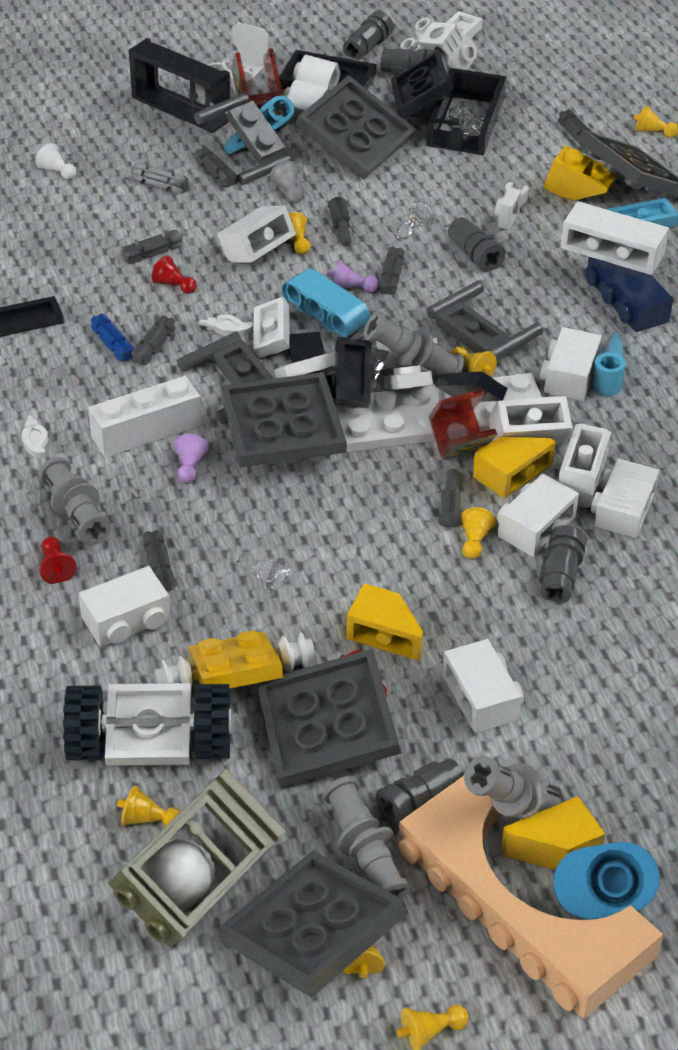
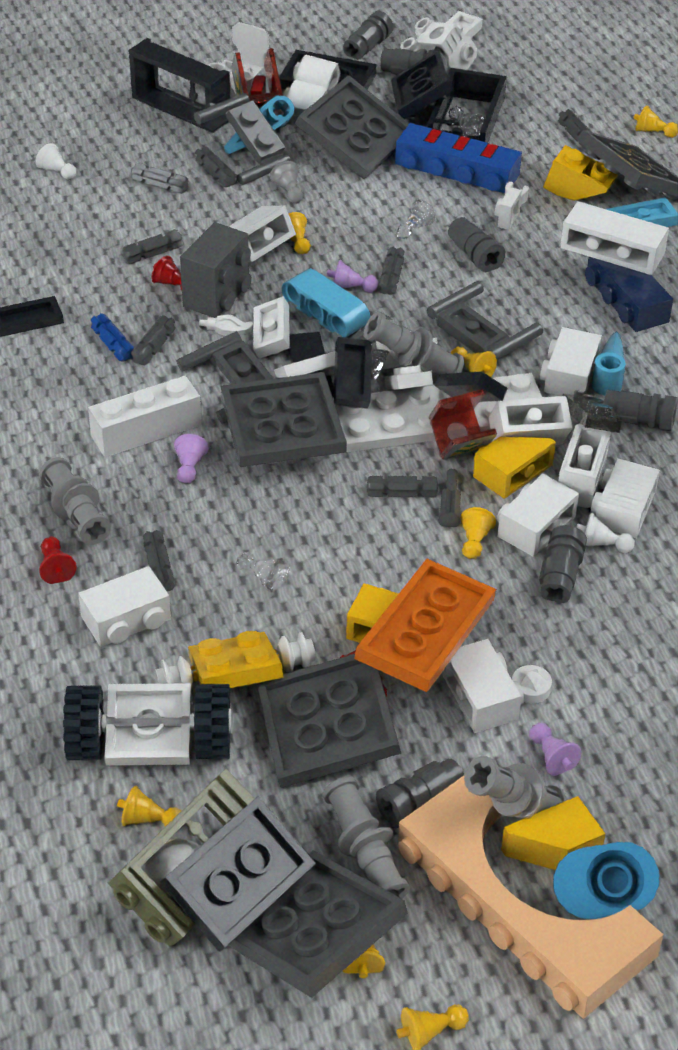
white piece [21,415,48,458] -> none
dark grey axle [328,197,352,246] -> none
none -> plate [160,796,316,951]
none -> dark grey brick [180,222,252,318]
none -> red tile [250,75,266,105]
none -> orange plate [354,559,497,692]
none -> dark grey axle [367,476,438,498]
none -> blue brick [395,123,522,193]
none -> white tile [512,665,552,704]
none -> lavender piece [529,722,582,776]
none -> clear smoke plate [562,390,623,433]
none -> white piece [576,513,635,553]
none -> dark grey axle [603,389,678,431]

